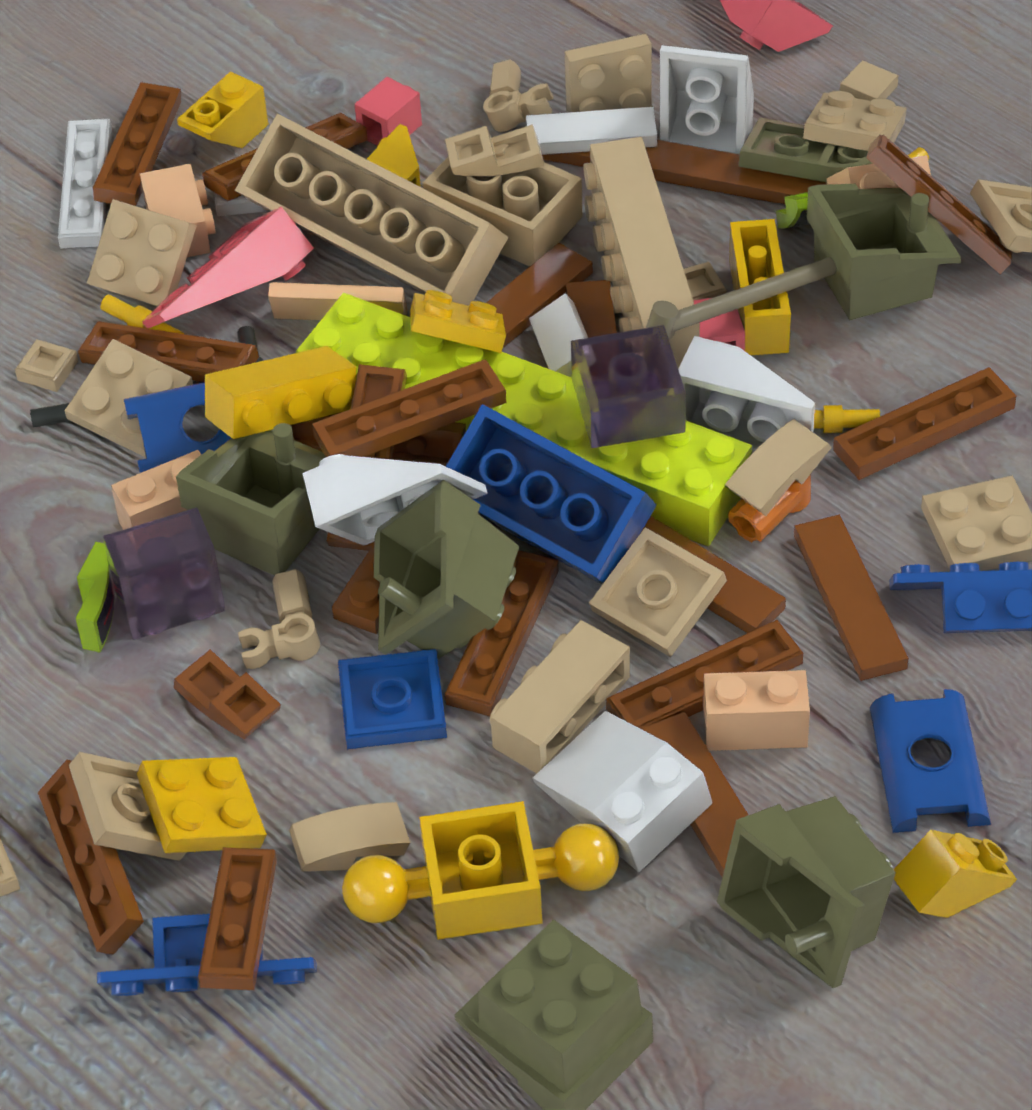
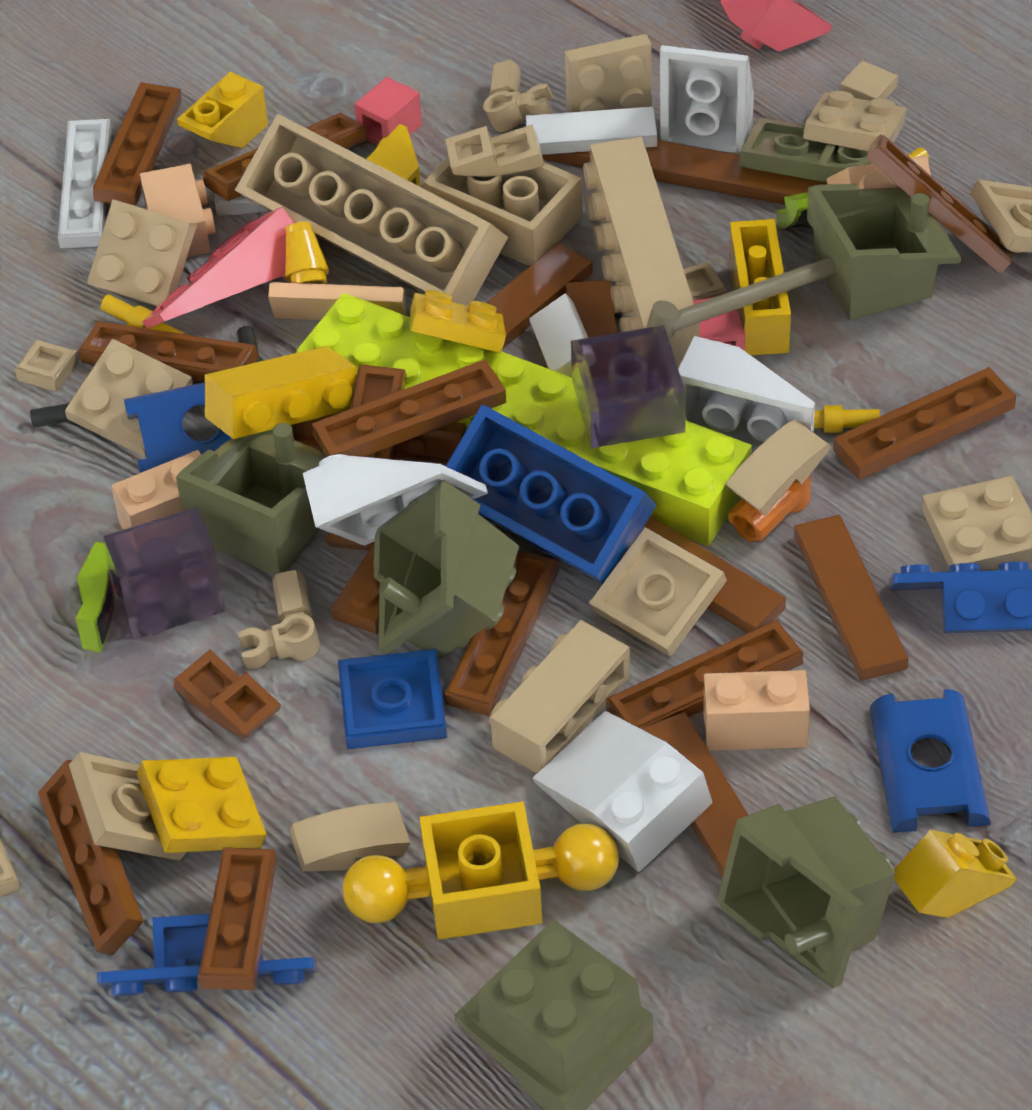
none -> yellow cone [285,222,329,284]

